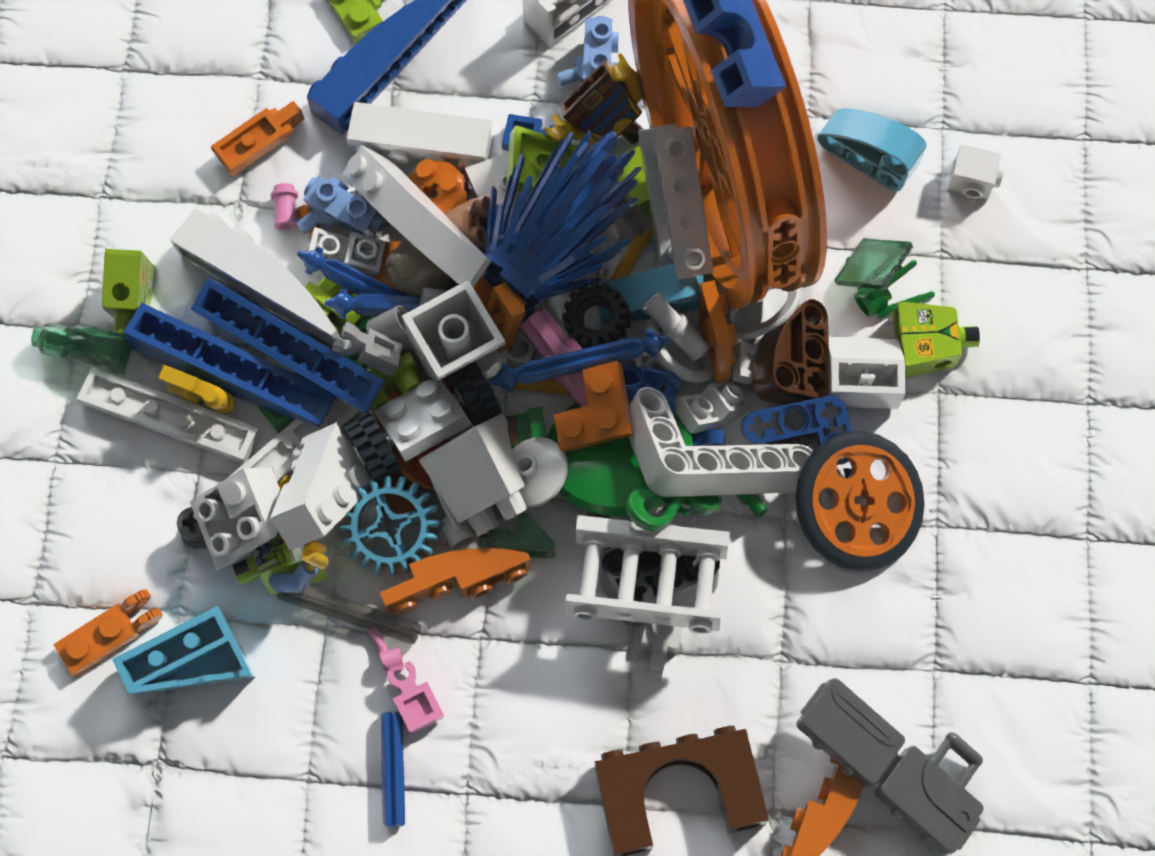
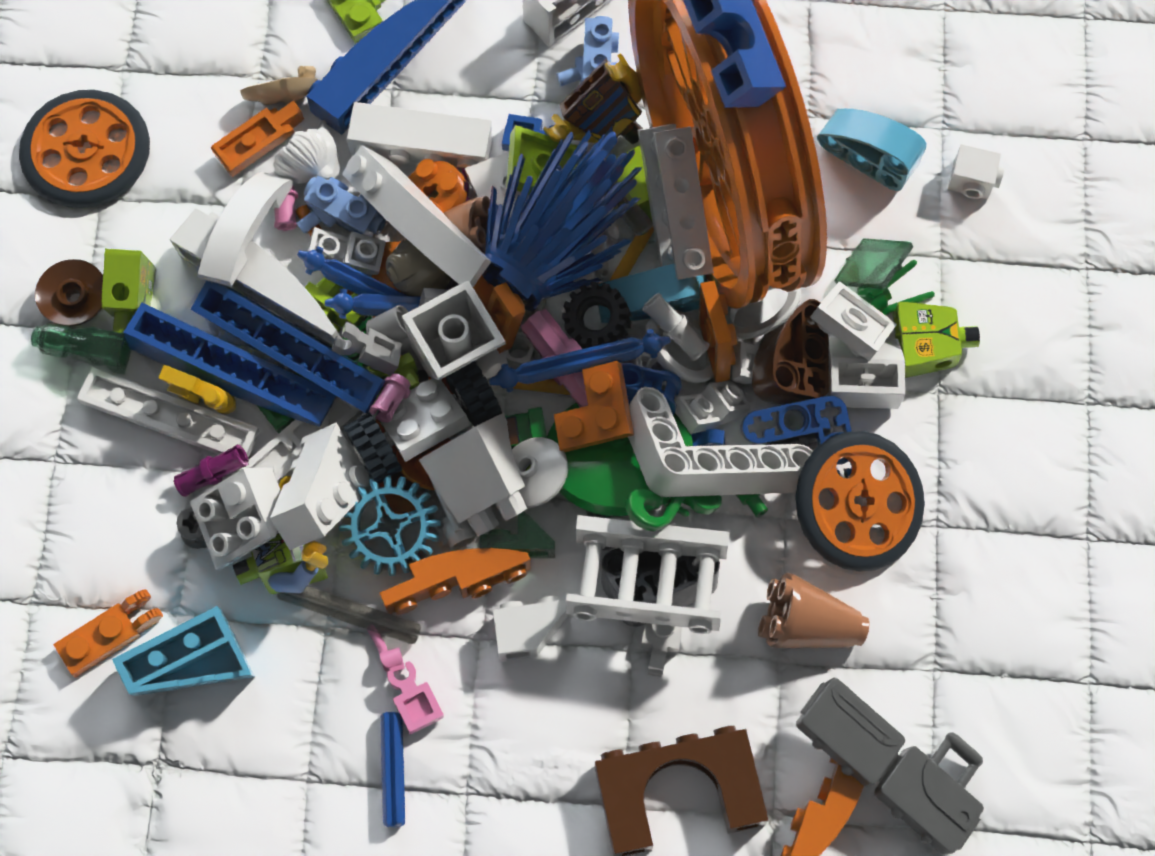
none -> wedge [19,89,150,208]
none -> reddish brown dish [35,259,103,327]
none -> magenta pin [173,444,249,497]
none -> white slope [198,172,294,287]
none -> tan arm [239,66,318,105]
none -> white hair [273,120,341,184]
none -> bright pink pin [370,373,411,423]
none -> white slope [493,596,569,662]
none -> nougat cone [758,572,870,648]
none -> white plate [810,281,897,361]

